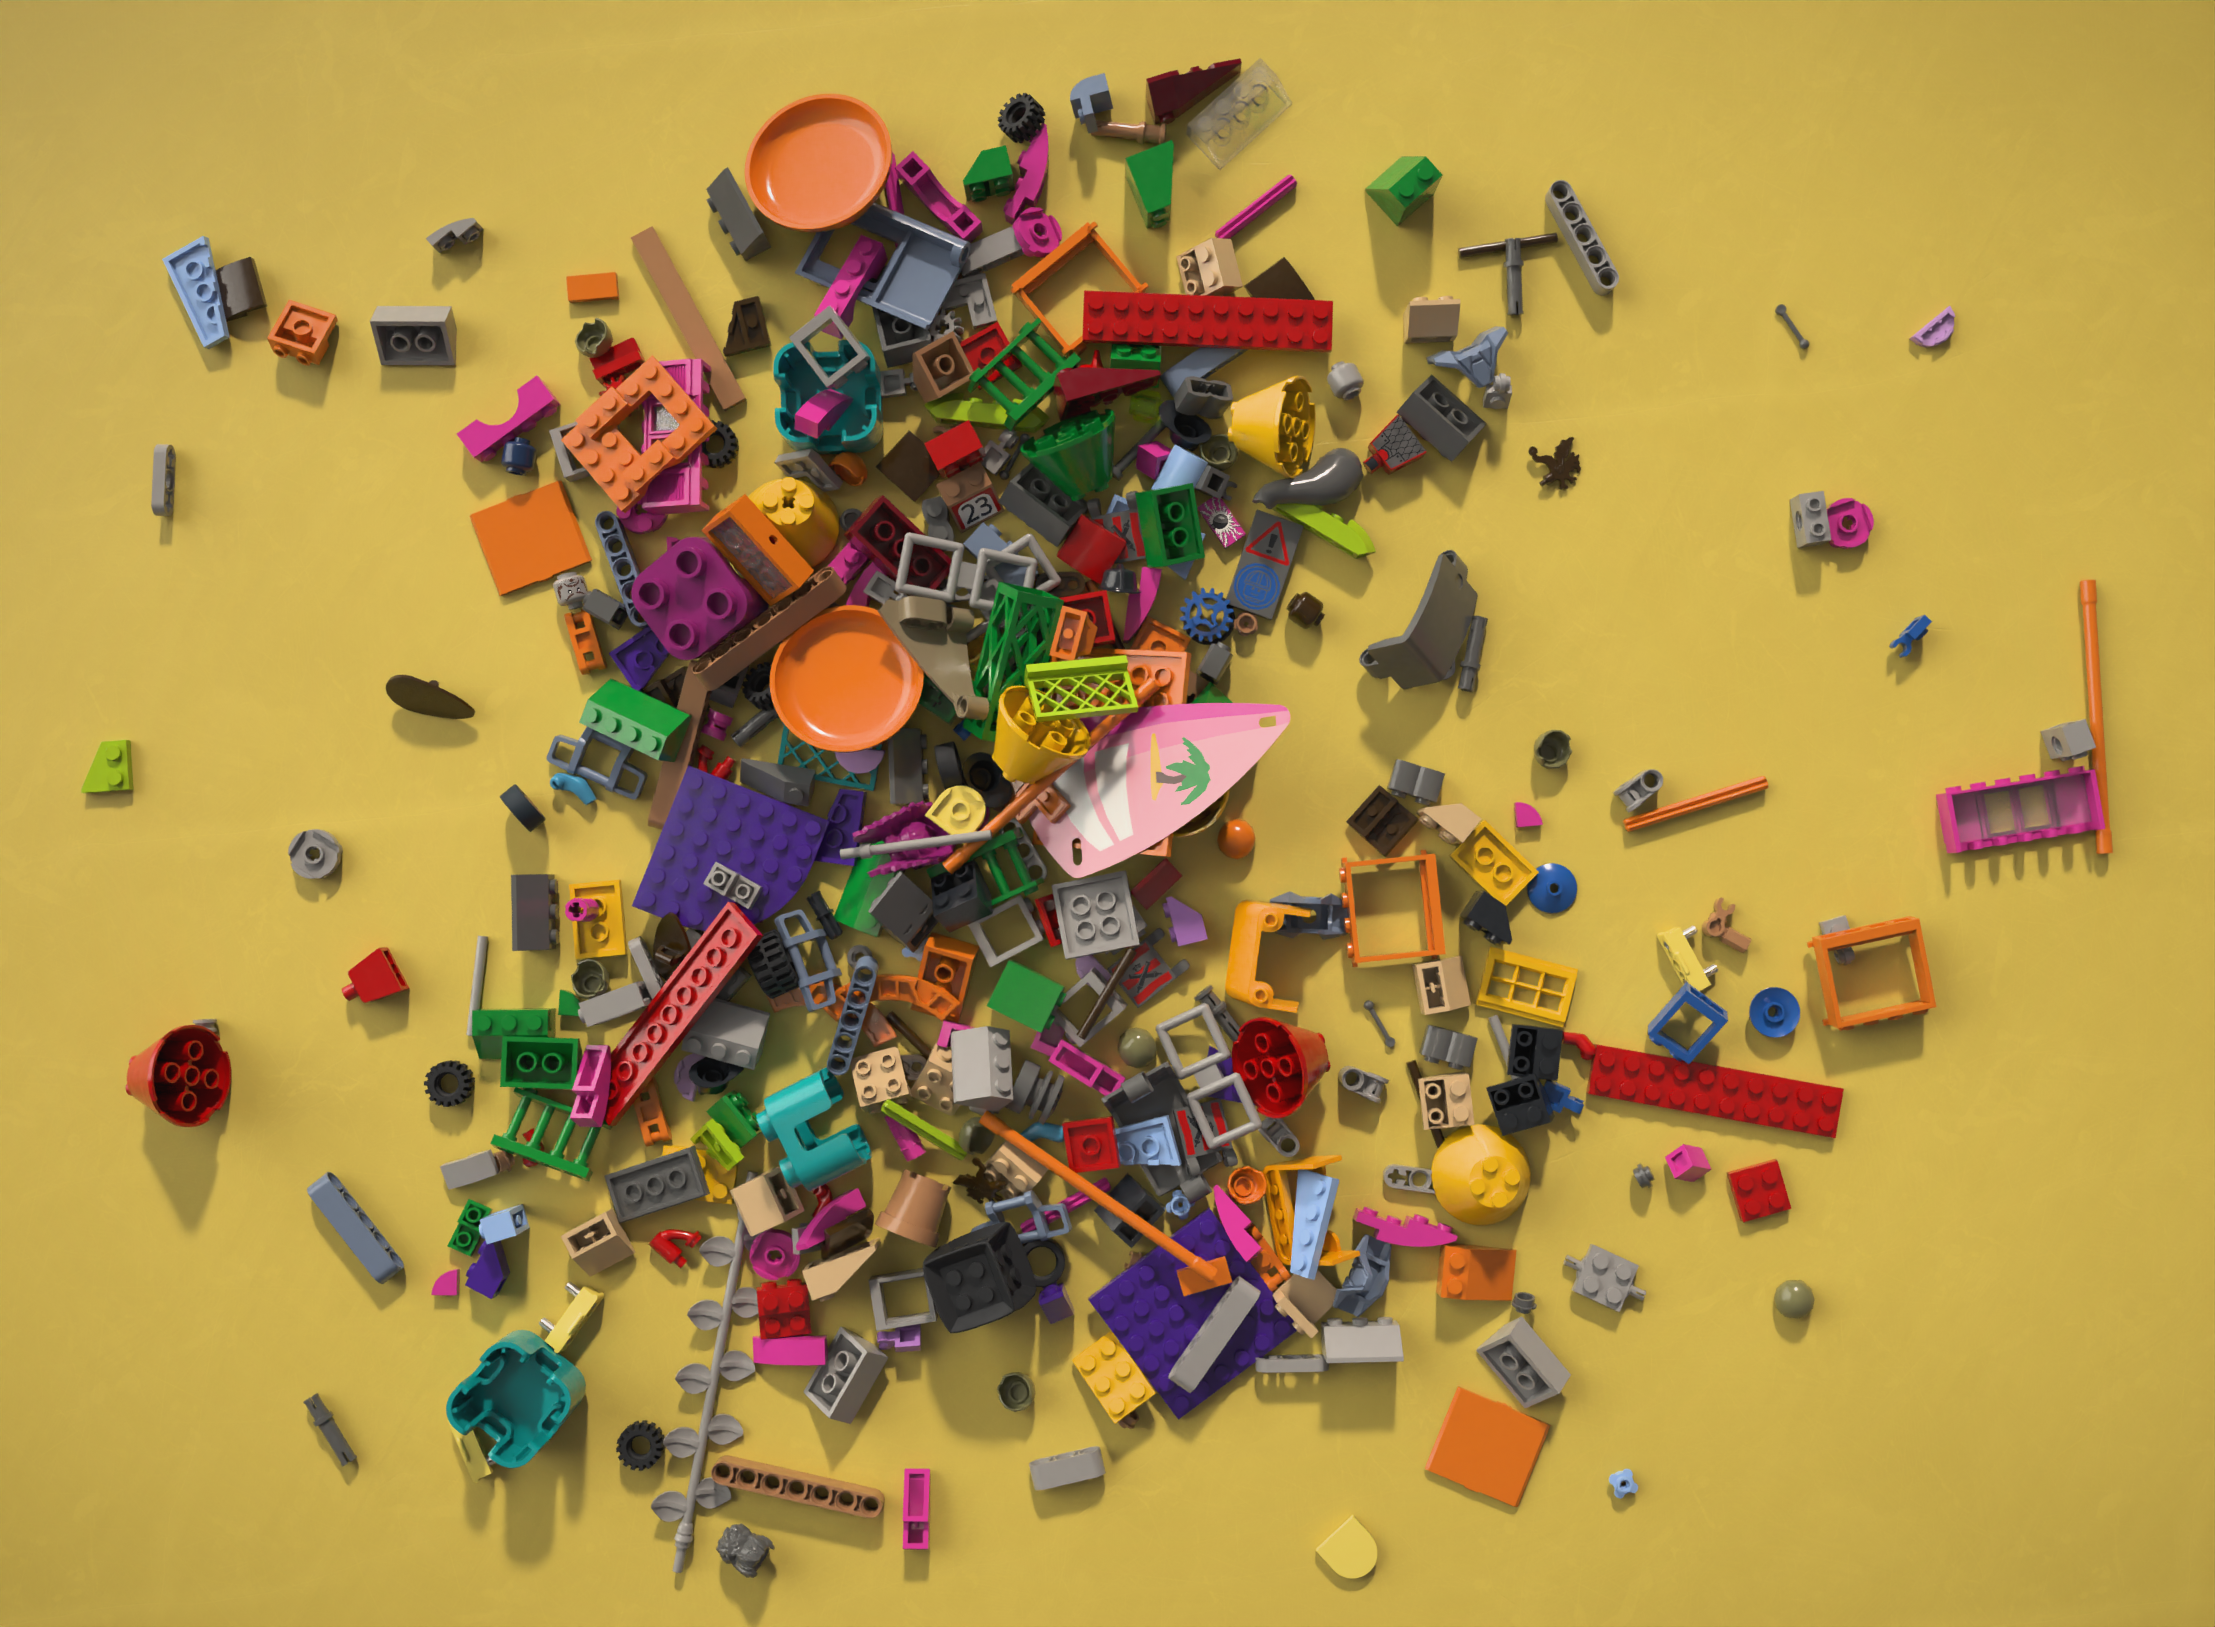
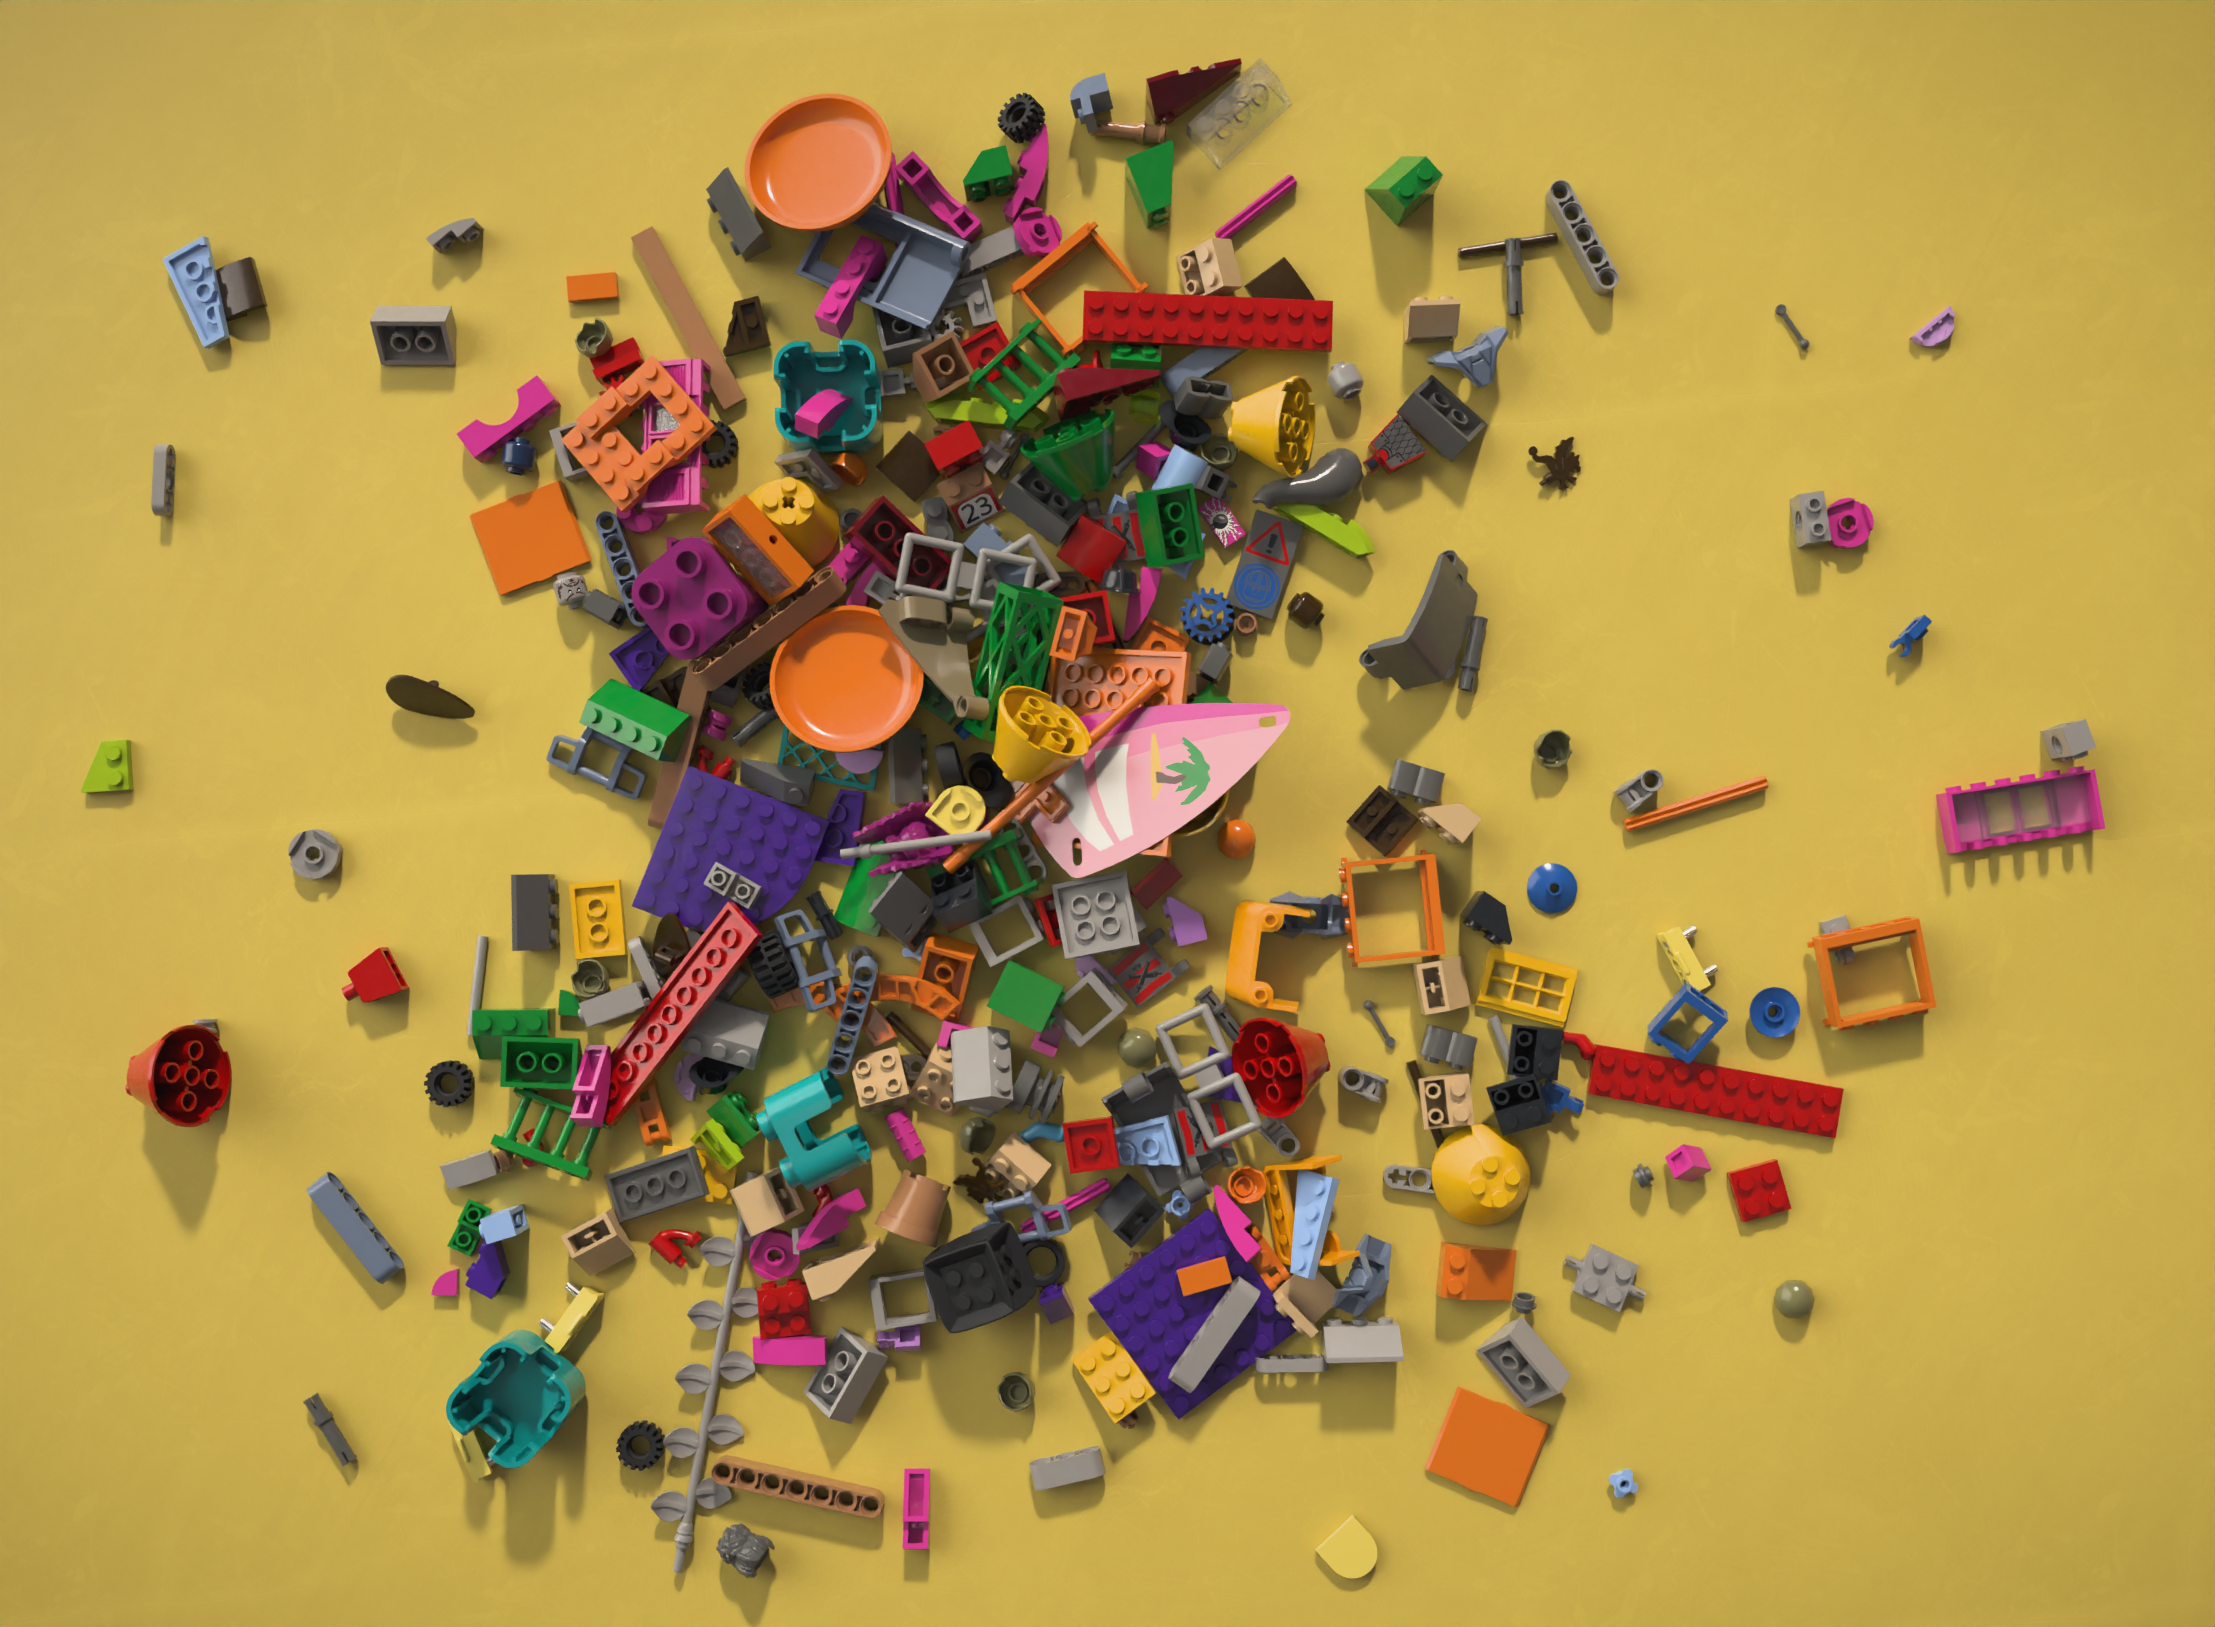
orange plate [267,300,338,366] -> none
black wheel [500,784,546,832] -> none
dark azure arm [550,773,597,806] -> none
orange plate [564,609,607,675] -> none
dark pink axle [565,898,599,922] -> none
light grey window [789,306,871,389] -> none
dark brown slope [820,1208,874,1260] -> none
lime axle [881,1099,967,1160] -> none
orange piece [978,1110,1218,1282] -> none
lime fence [1024,655,1138,722] -> none
dark pink slope [1048,1039,1125,1096] -> none
dark brown bar [1076,947,1137,1040] -> none
dark pink slope [1353,1206,1458,1247] -> none
yellow plate [1449,820,1539,906] -> none
light grey plate [1483,373,1512,409] -> none
dark pink tile [1514,802,1543,827] -> none
medium nougat bar [1702,897,1751,953] -> none
orange piece [2080,580,2113,854] -> none

